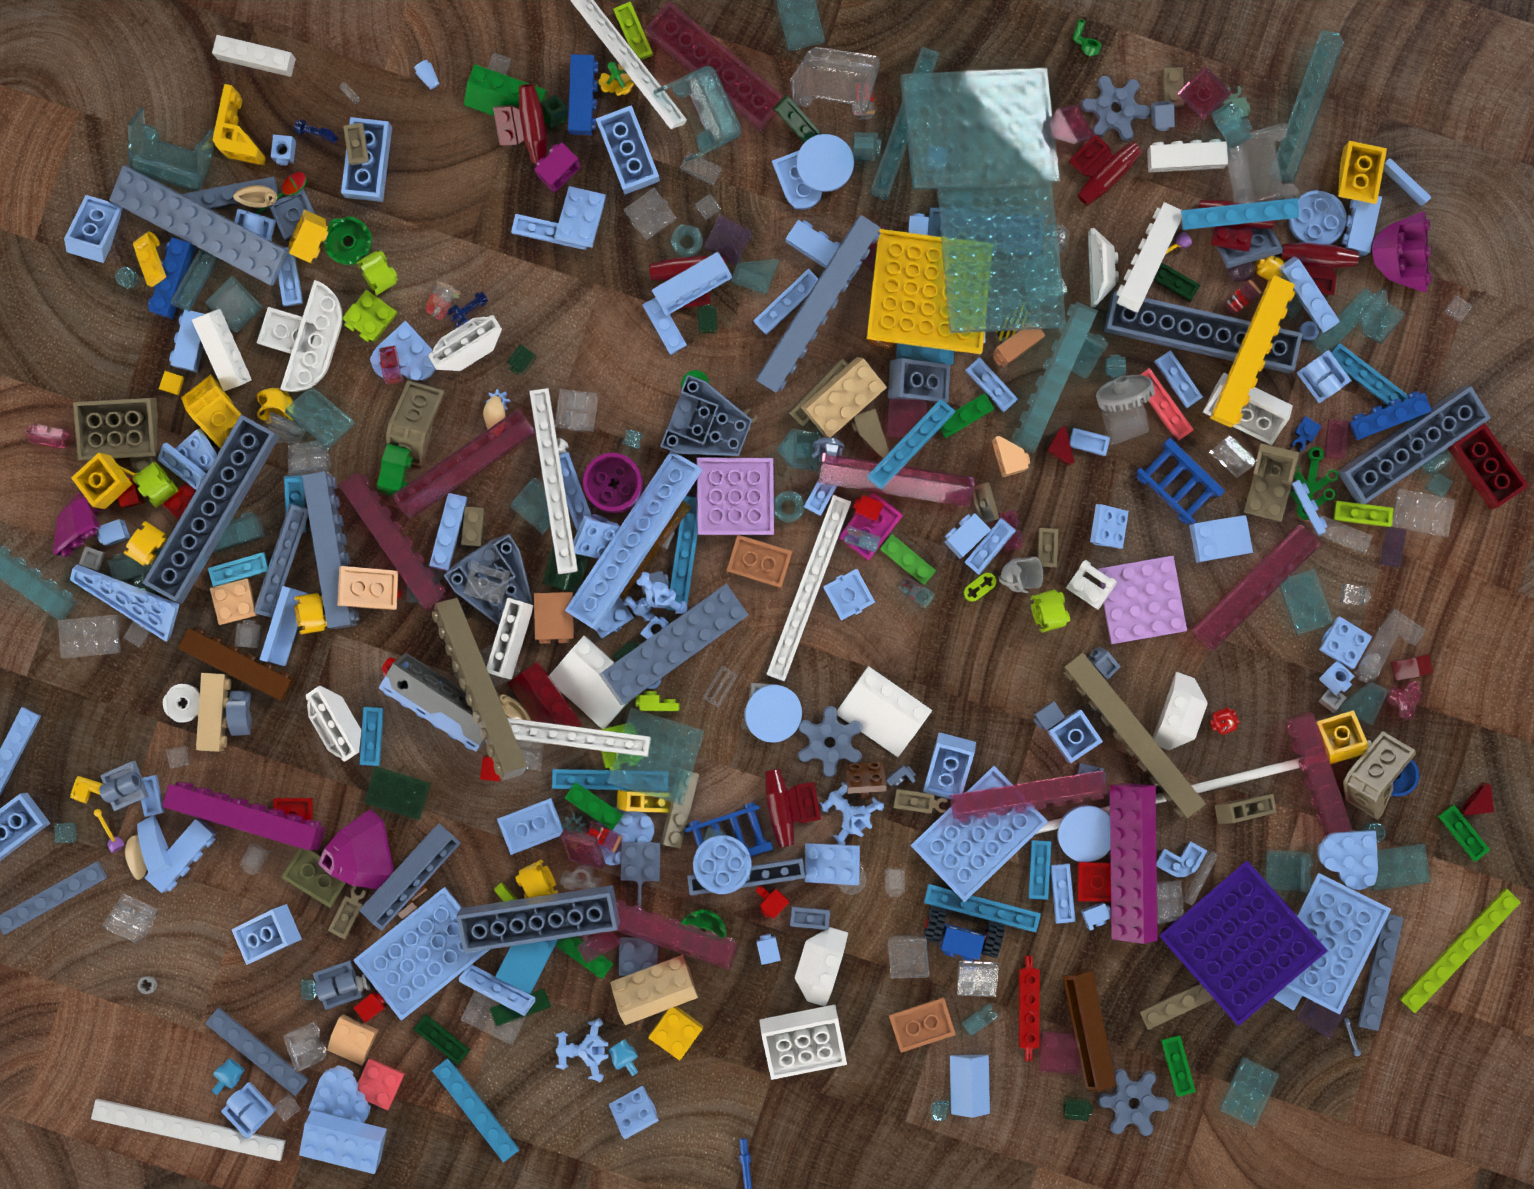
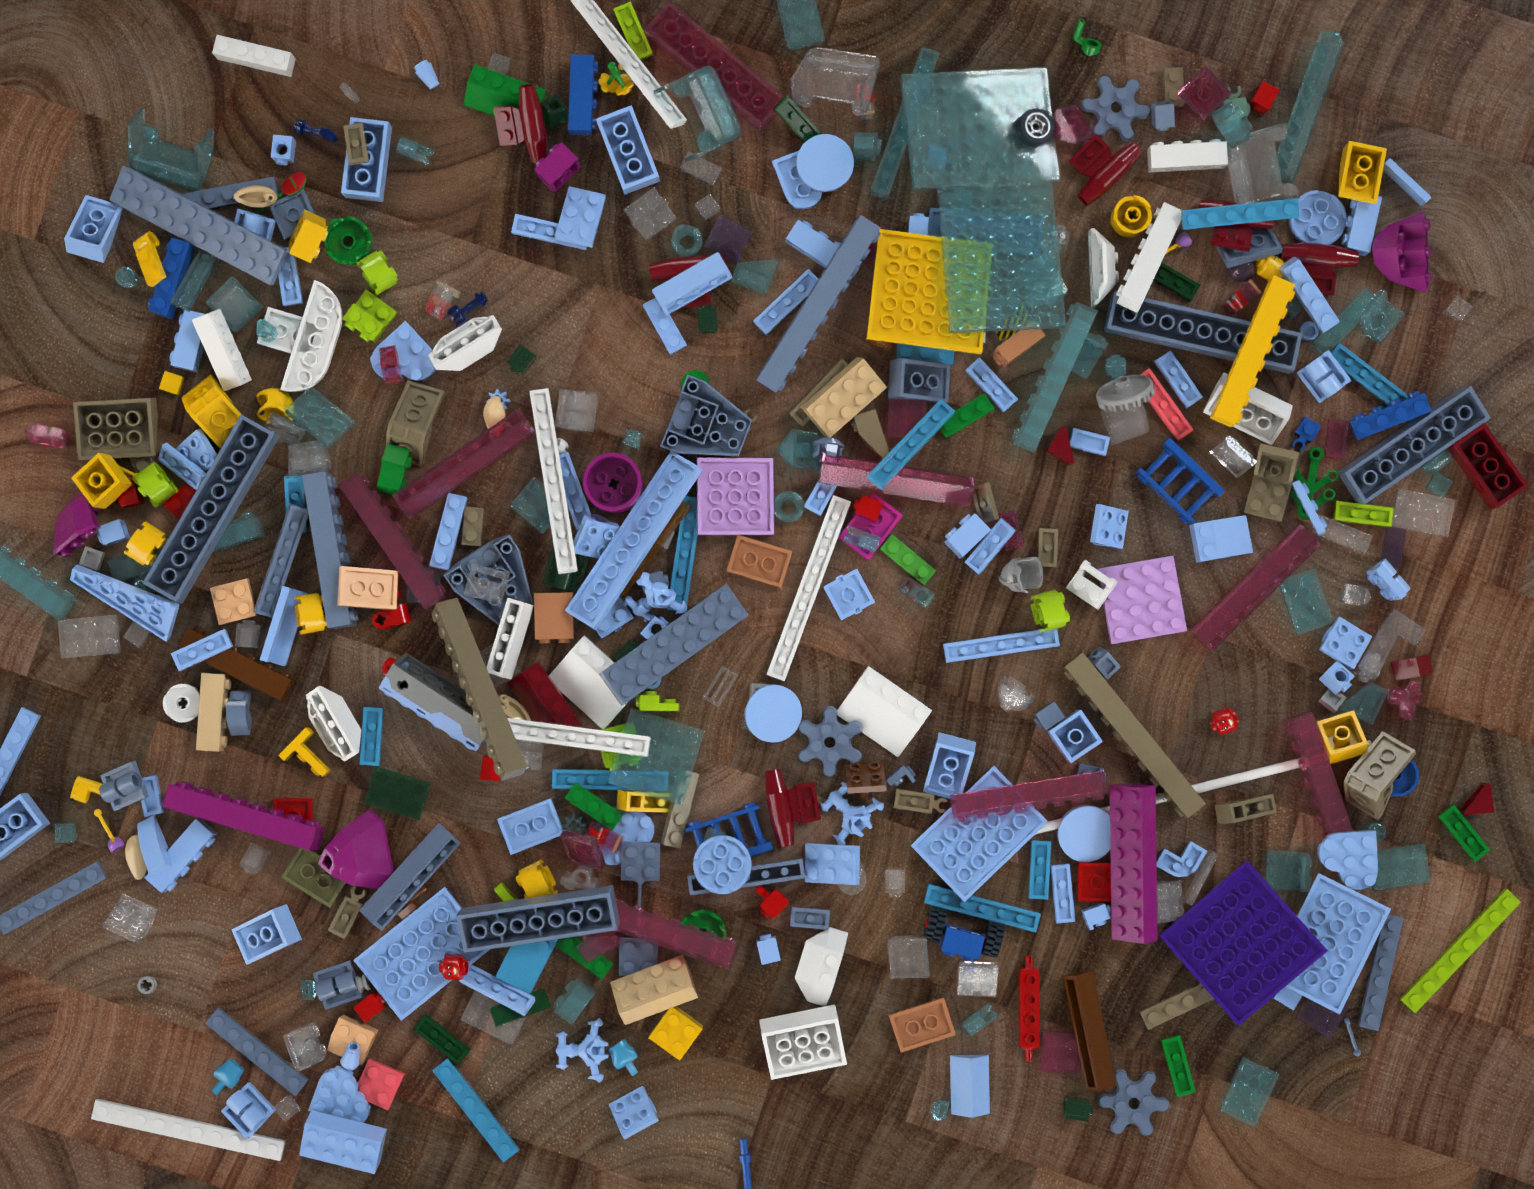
clear tile [166,746,190,769] -> none
medium azure plate [208,552,269,587] -> none
yellow bracket [212,84,266,166] -> none
lime beam [963,573,996,602] -> none
light nougat slope [992,436,1030,478] -> none
white wedge [1153,672,1208,750] -> none
none -> light blue plate [171,629,234,671]
none -> clear light blue hinge [256,319,278,342]
none -> yellow bracket [278,727,331,777]
none -> light blue cone [340,1042,360,1071]
none -> red piece [372,603,411,630]
none -> clear light blue hinge [396,136,435,165]
none -> red head [439,954,469,980]
none -> clear light blue brick [553,978,596,1025]
none -> light blue tile [943,629,1060,663]
none -> clear cylinder [996,675,1035,712]
none -> wheel [1016,108,1054,147]
none -> yellow brick [1110,195,1152,238]
none -> red brick [1249,81,1280,115]
none -> light blue plate [1365,558,1411,601]

